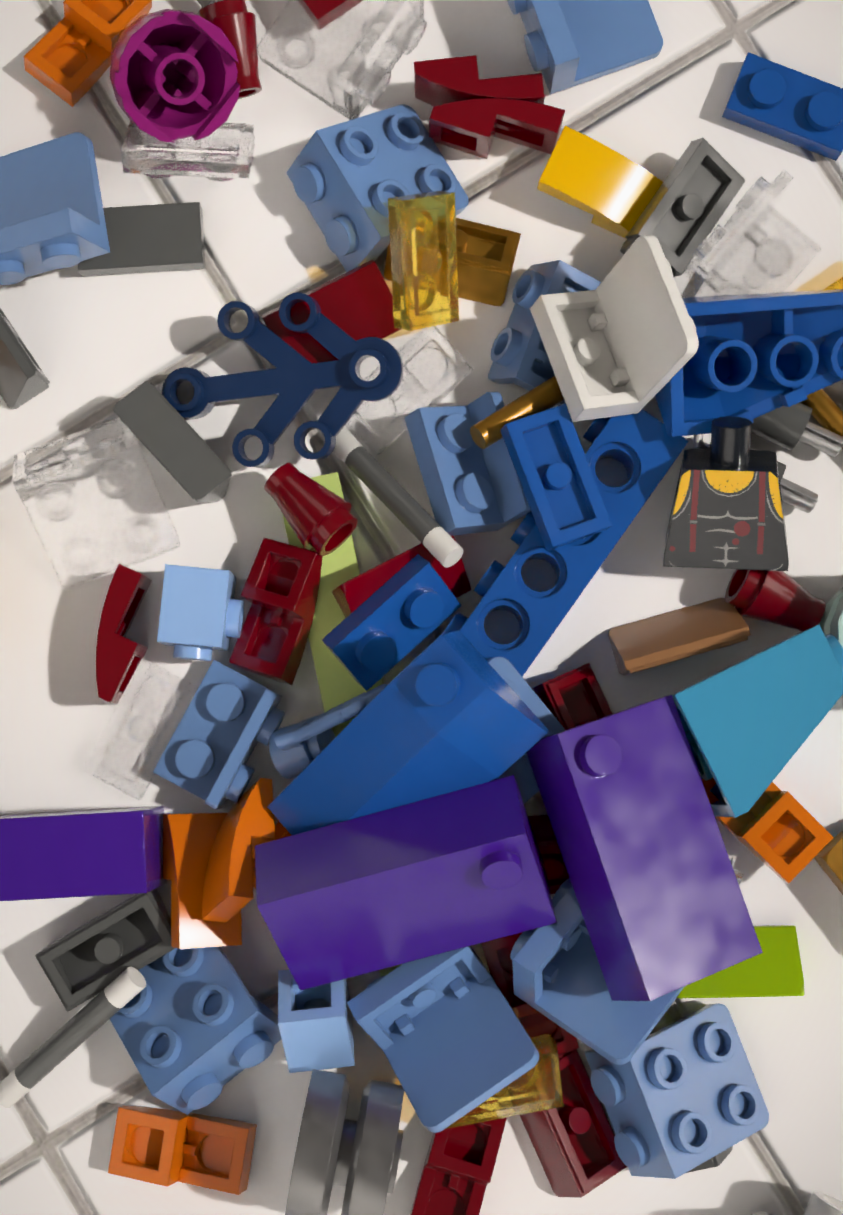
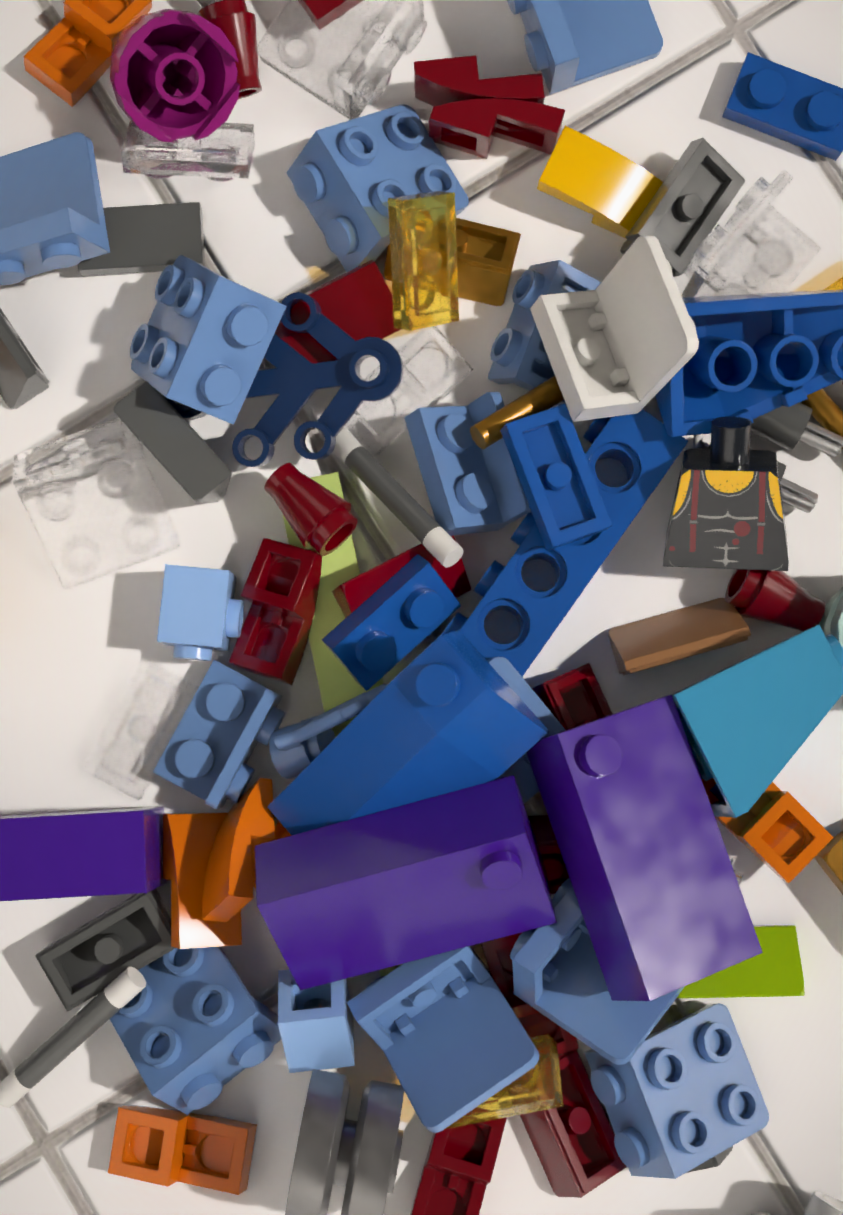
dark red slope [96,564,152,705] -> none
none -> medium blue bracket [130,255,286,425]

